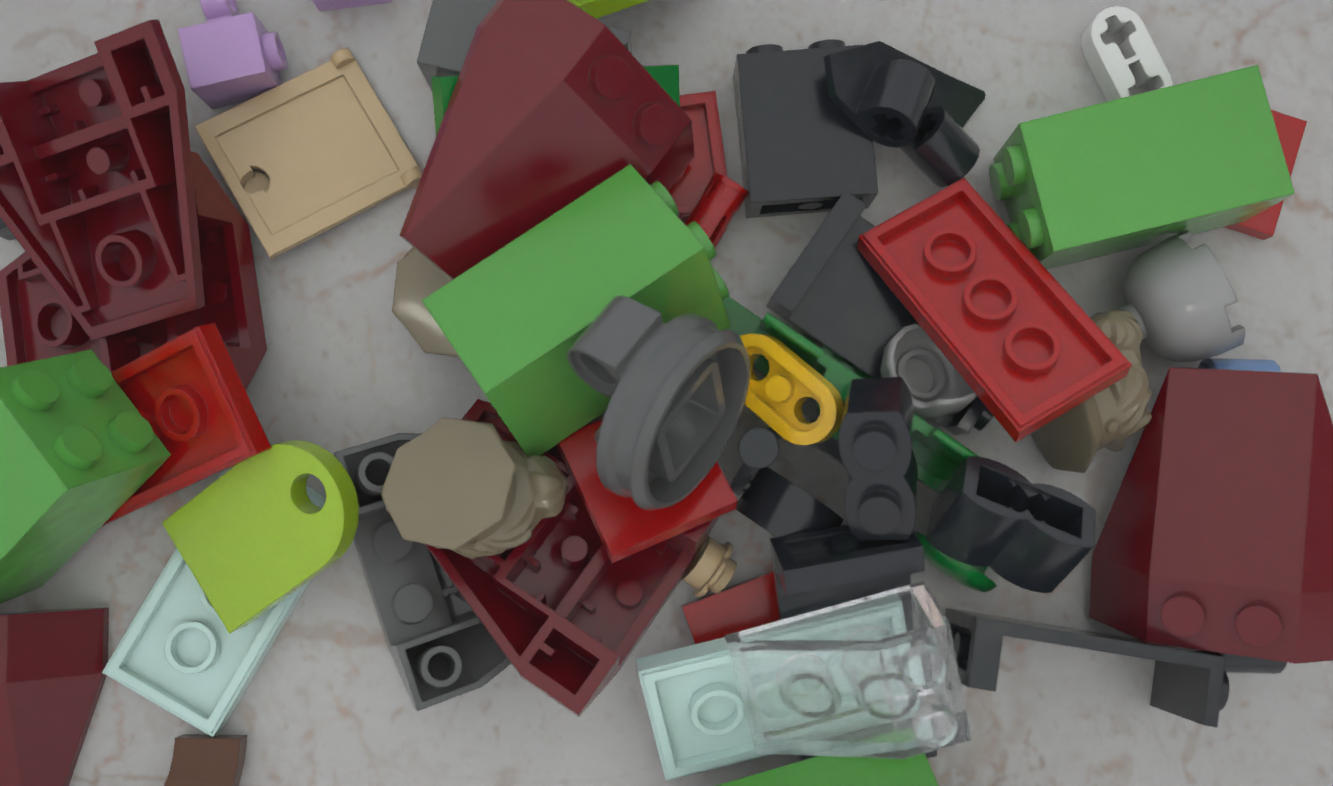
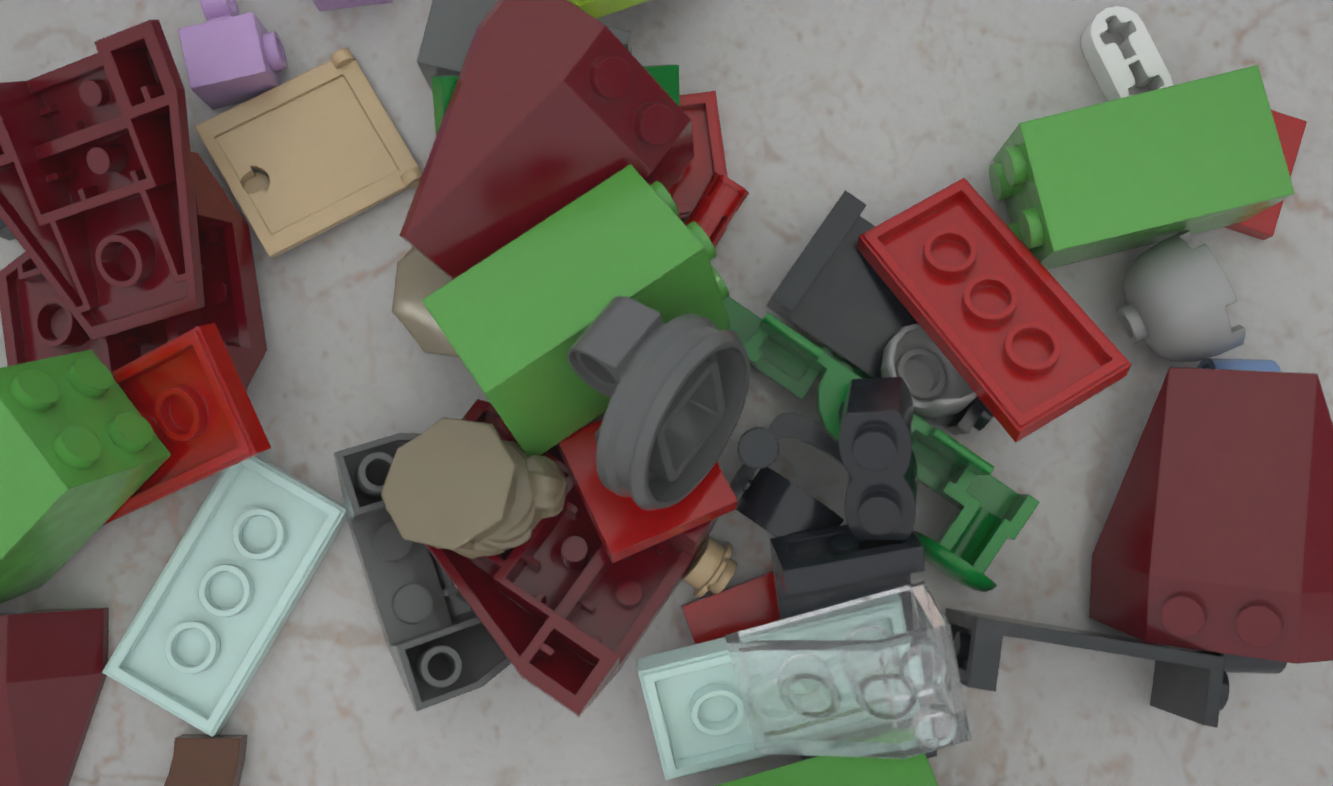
lime tile [162,440,359,634] -> none
black brick [733,39,878,218] -> none
yellow plate [740,333,844,445] -> none
black panel [823,41,986,187] -> none
black brick [926,456,1096,593] -> none
dark tan piece [1031,309,1152,473] -> none

